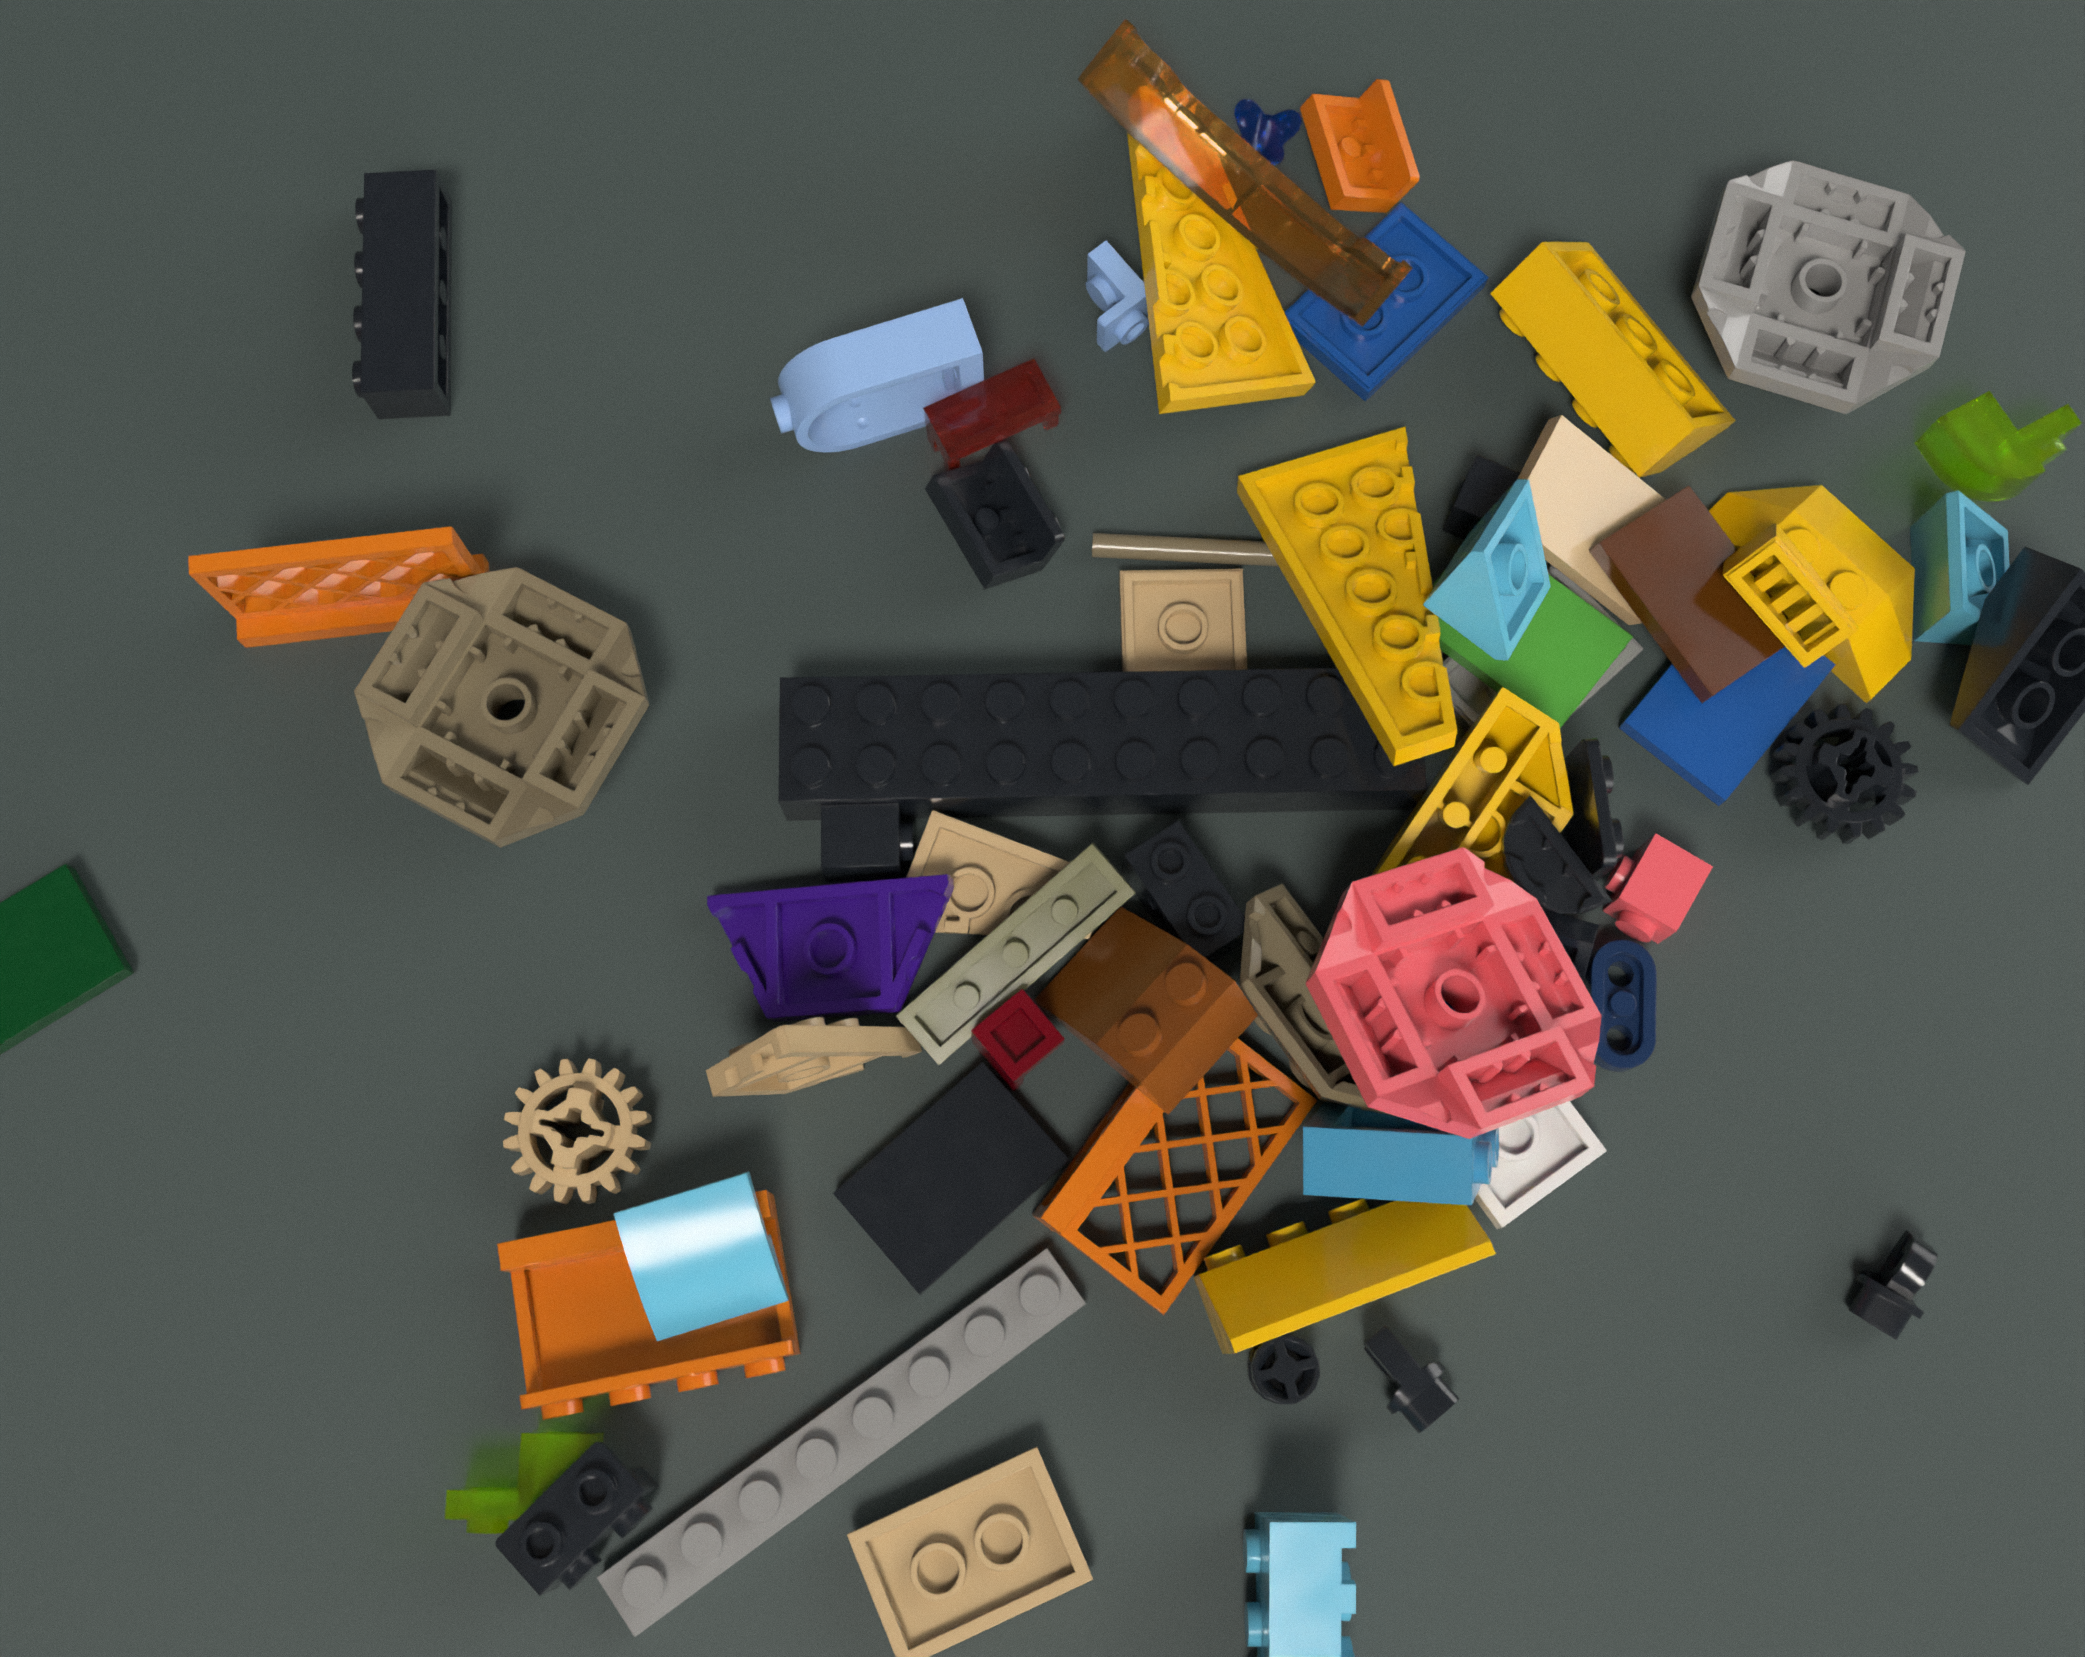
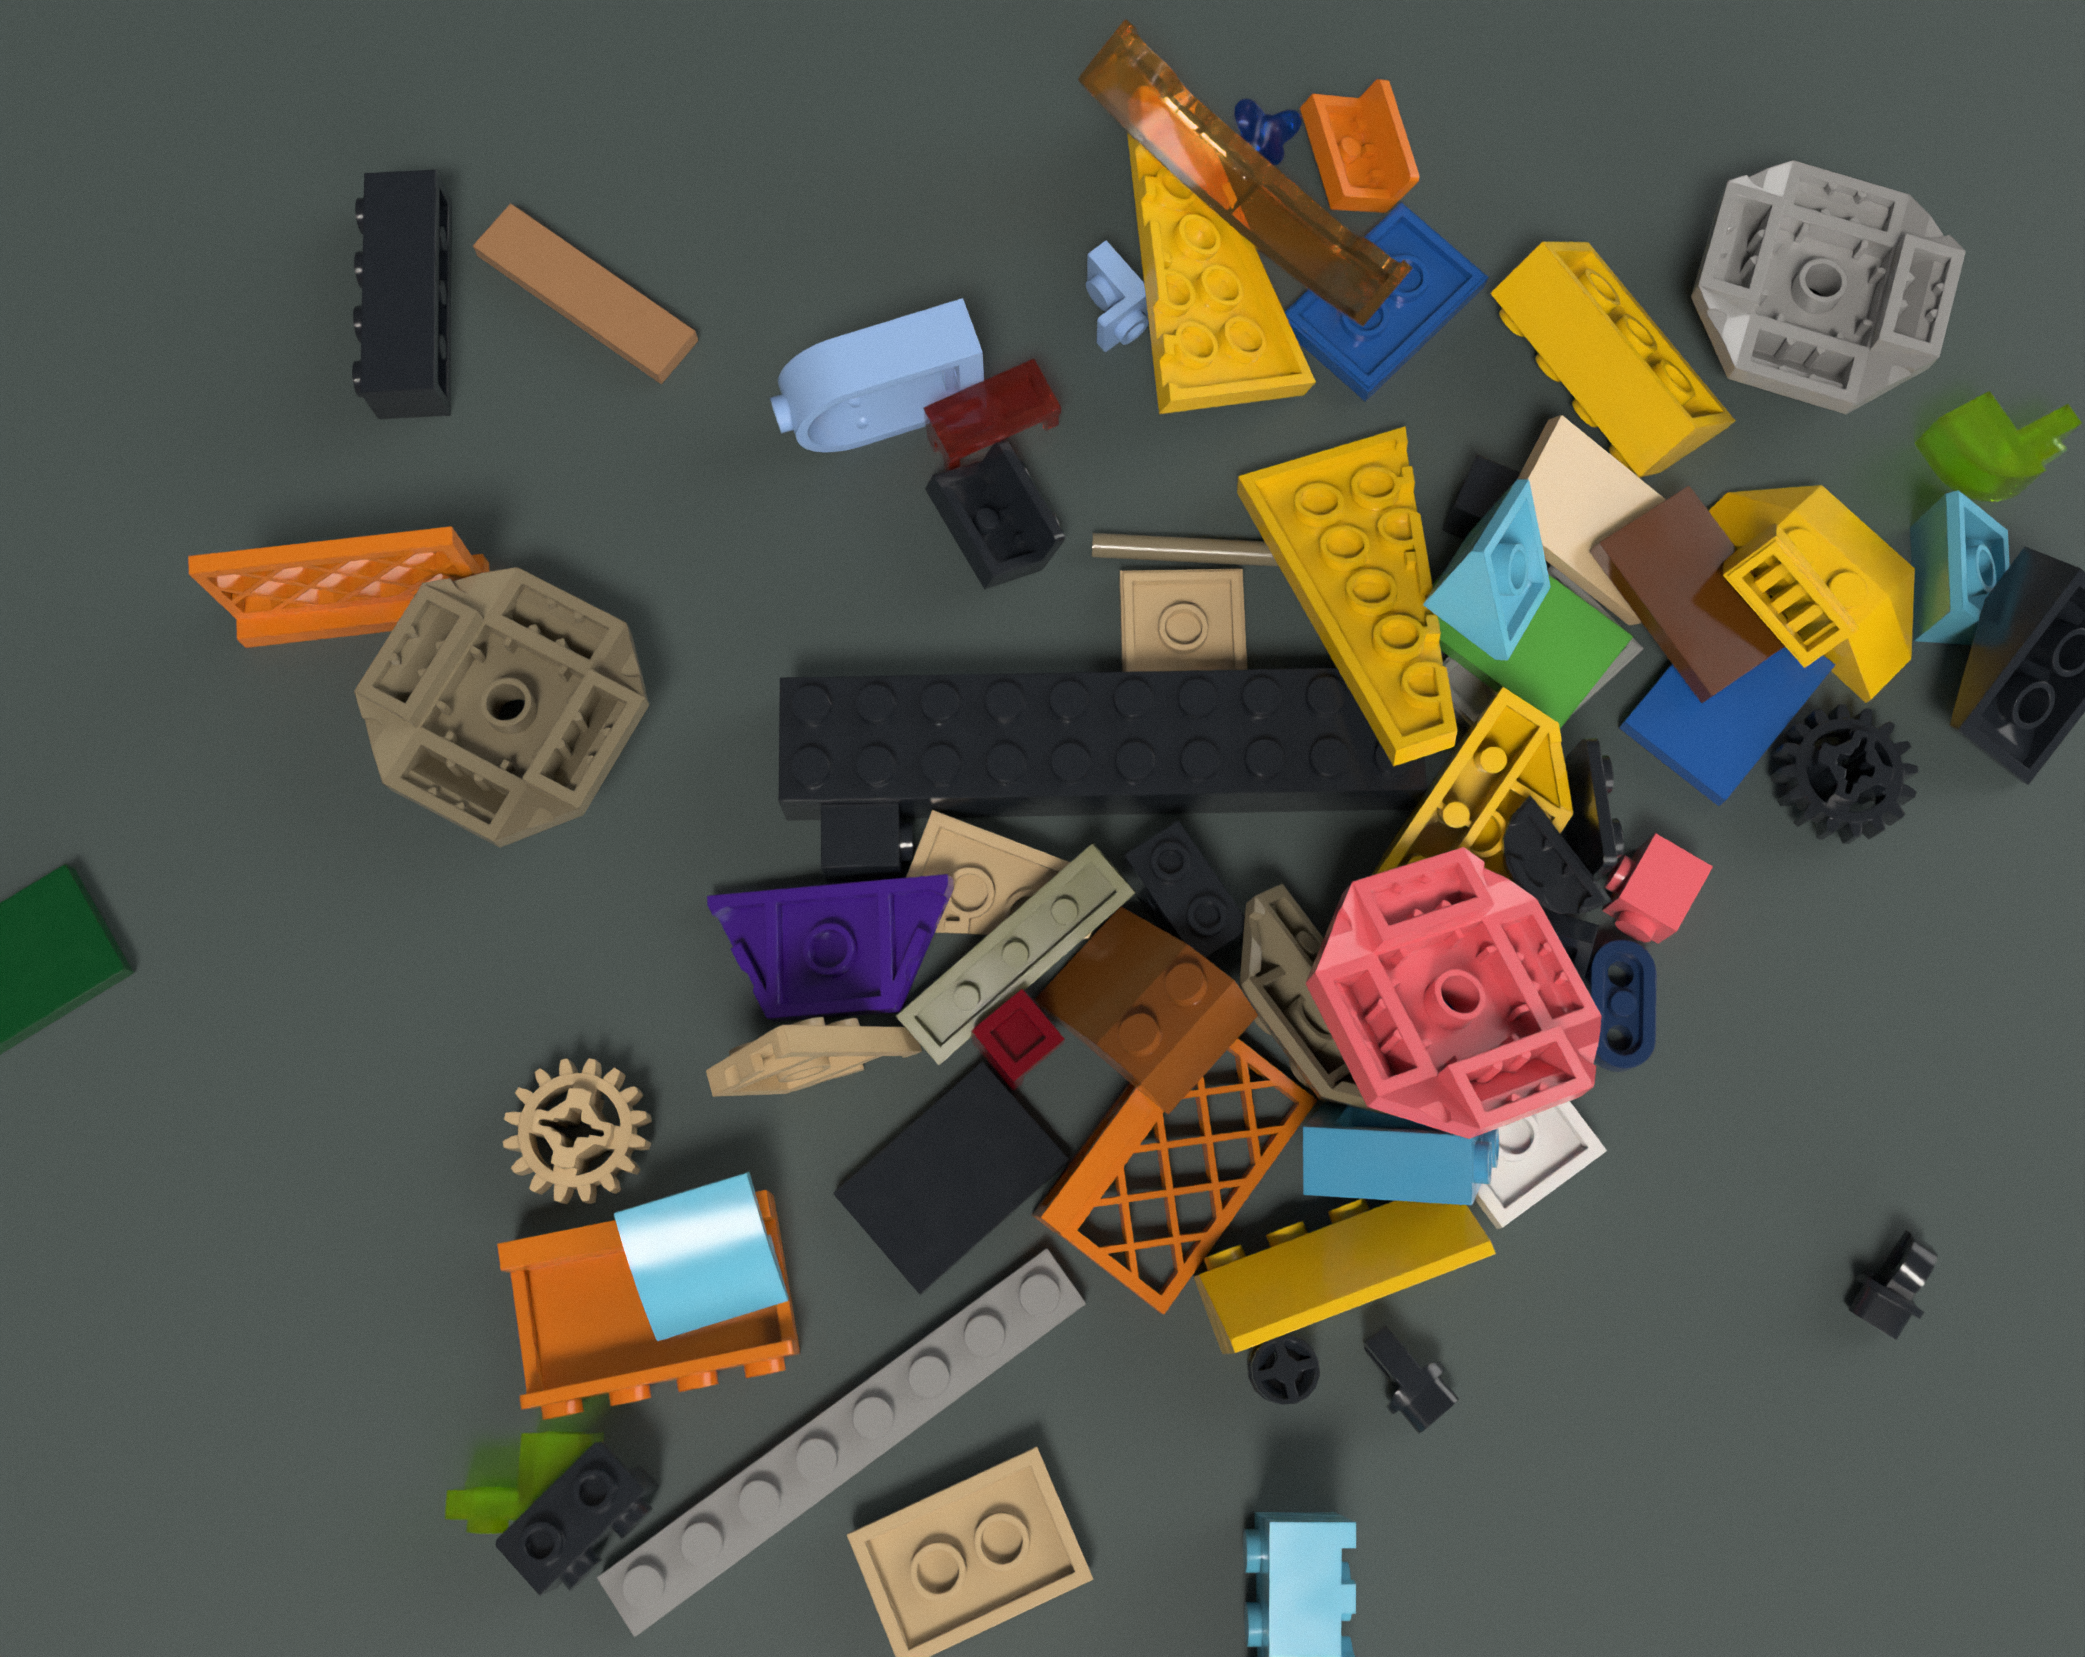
none -> medium nougat tile [473,203,698,384]

